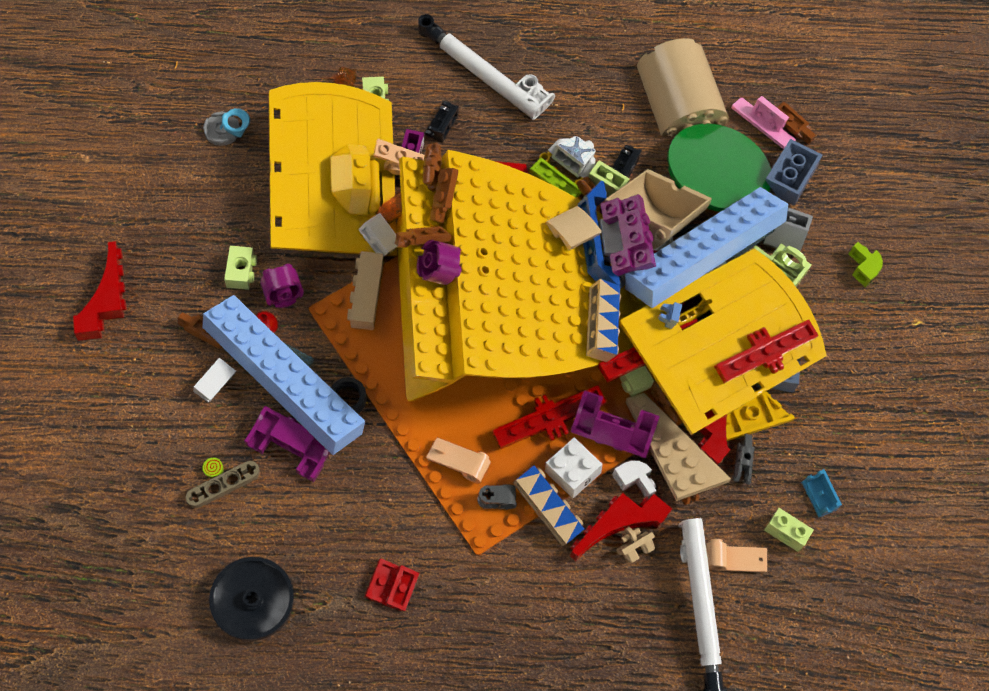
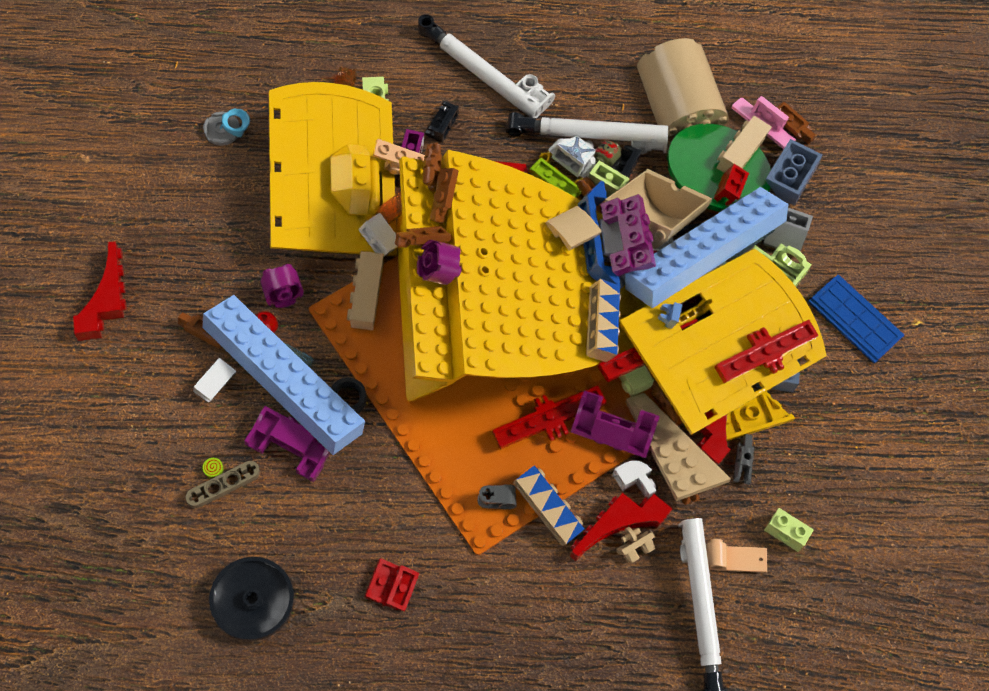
yellowish green brick [224,246,257,290] -> none
light nougat door [426,438,491,484] -> none
white brick [545,438,603,498] -> none
dark azure hinge [801,469,842,517] -> none
lime brick [849,242,883,288] -> none
none -> white piece [506,112,668,154]
none -> olive head [594,140,621,167]
none -> red hinge [714,163,749,205]
none -> tan brick [717,116,772,173]
none -> blue piece [808,274,904,364]

